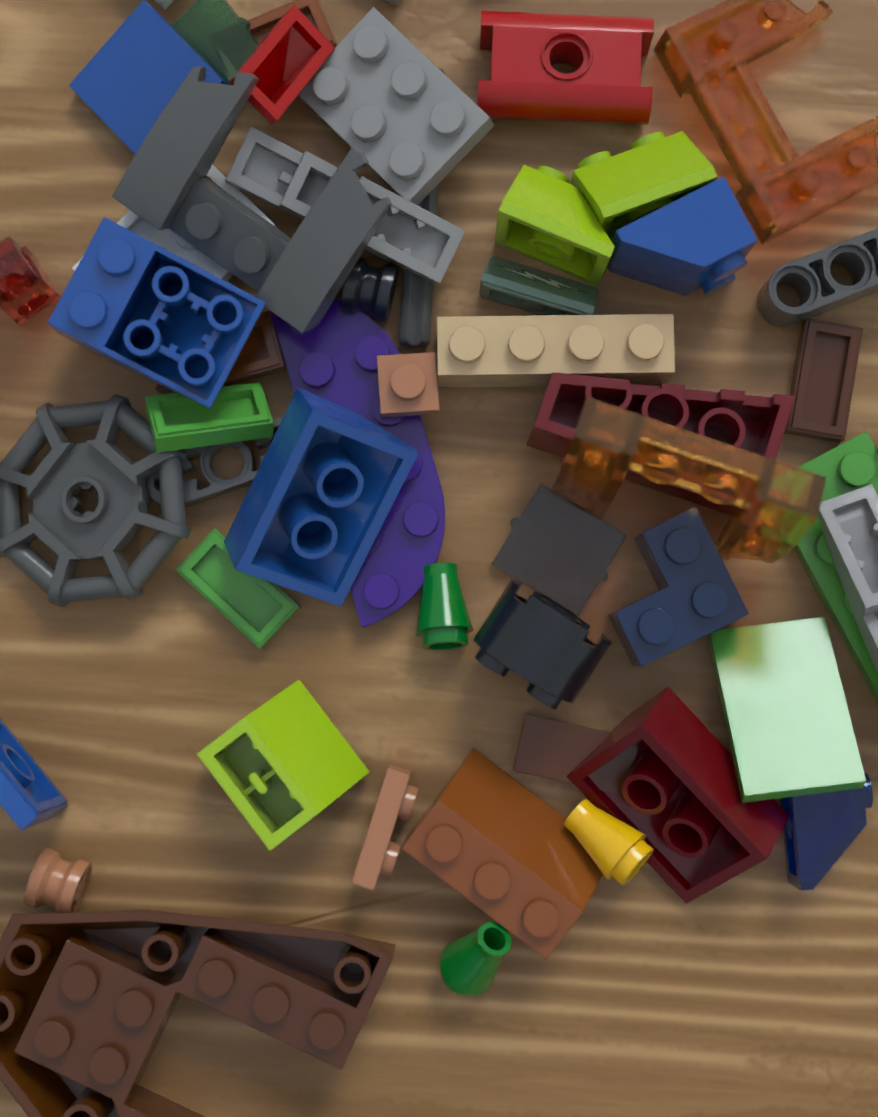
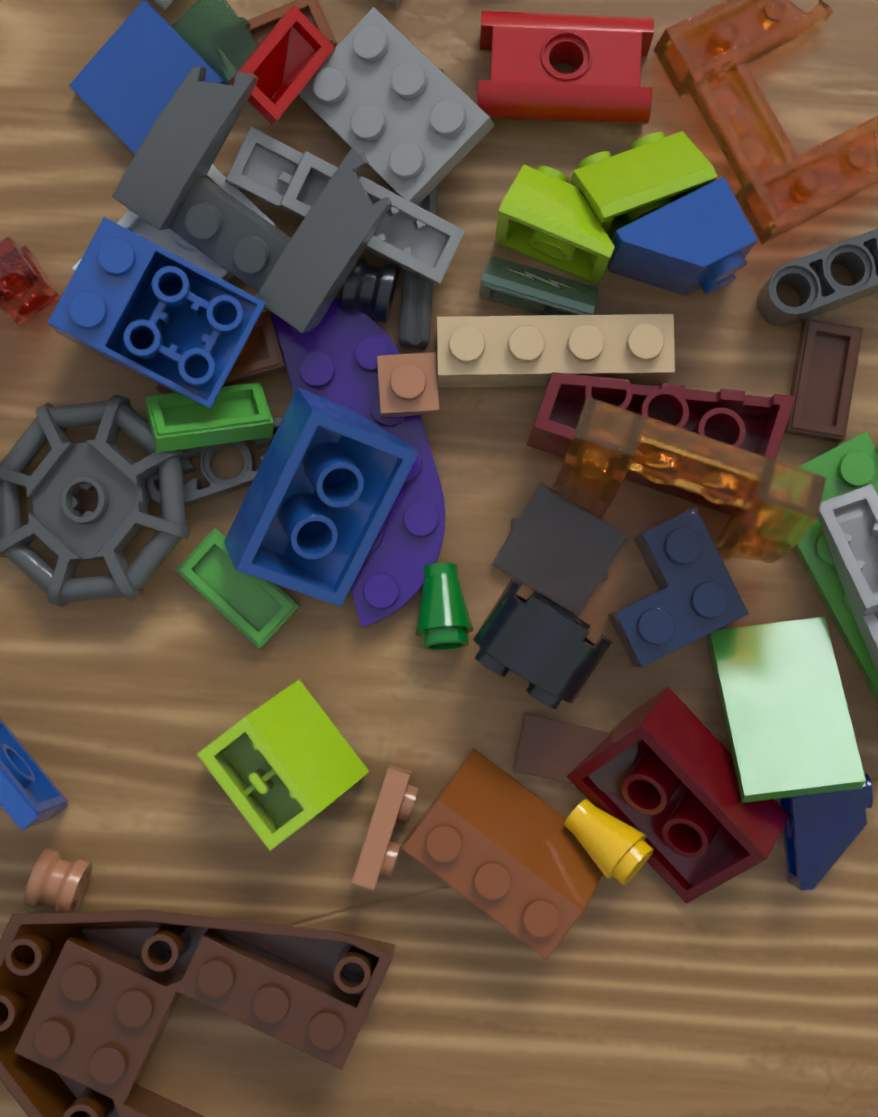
green cone [440,922,511,995] -> none

